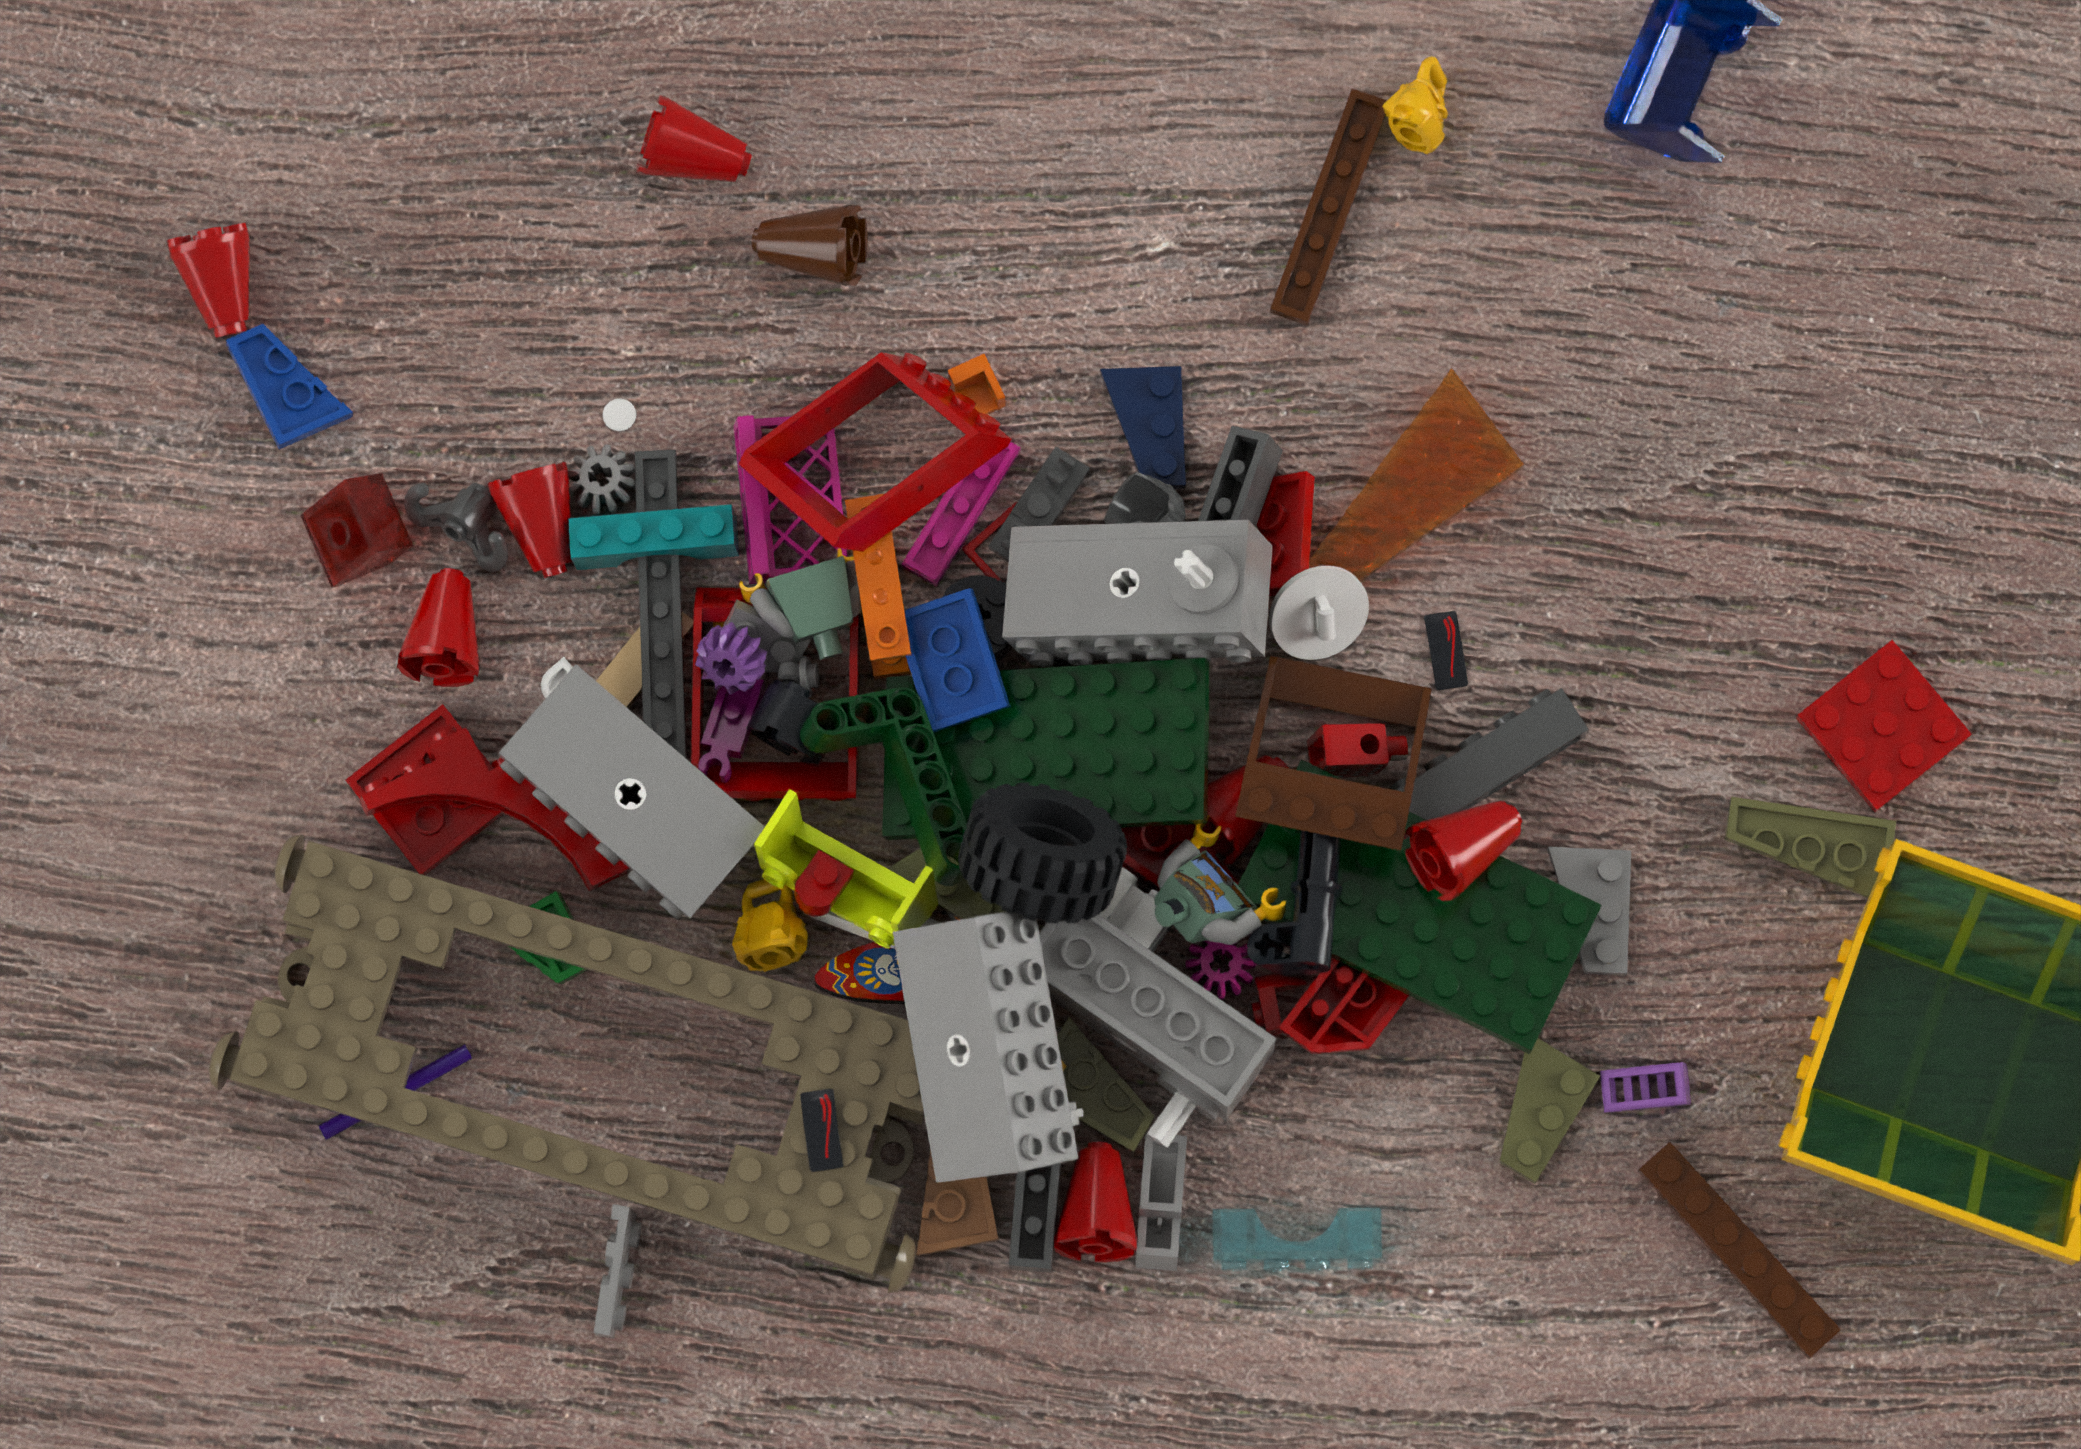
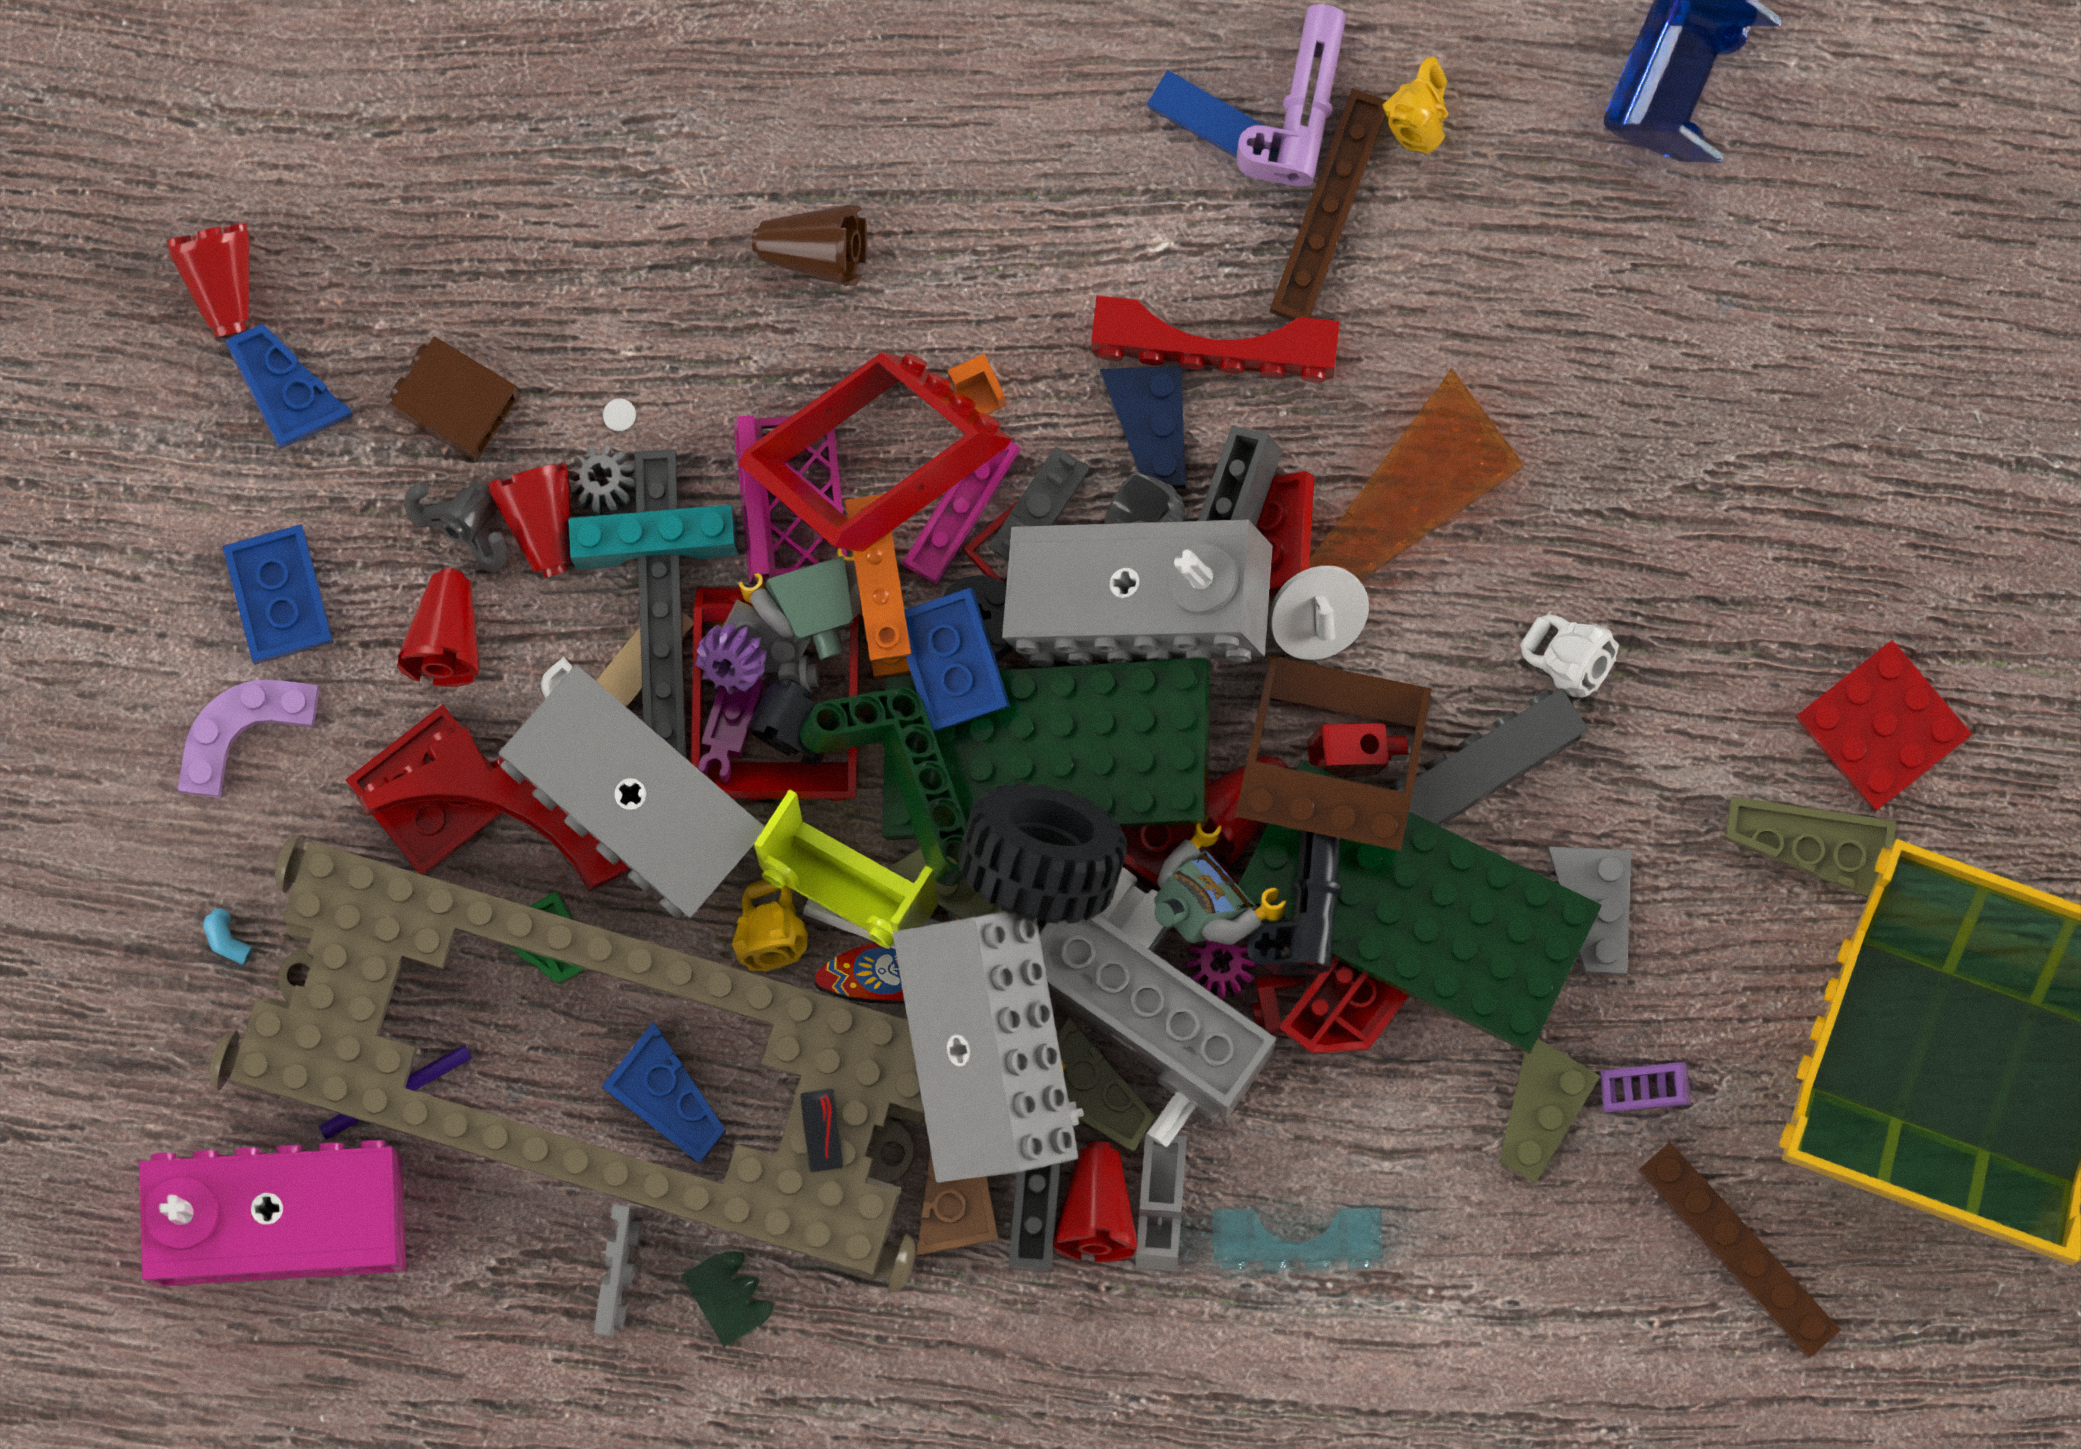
clear red slope [300,473,413,588] -> none
red cone [636,95,752,182] -> none
red plate [794,850,854,917] -> none
red cone [1404,800,1522,901] -> none
black sticker [1424,611,1468,690] -> none
none -> dark pink piece [139,1140,407,1287]
none -> lavender plate [178,680,320,798]
none -> medium azure arm [203,908,253,966]
none -> blue plate [222,524,334,665]
none -> reddish brown brick [390,336,520,463]
none -> blue wing [602,1021,726,1165]
none -> clear green plate [681,1251,774,1348]
none -> red arch [1091,295,1340,383]
none -> blue tile [1147,70,1287,186]
none -> lavender piece [1236,4,1346,186]
none -> white piece [1520,614,1619,698]

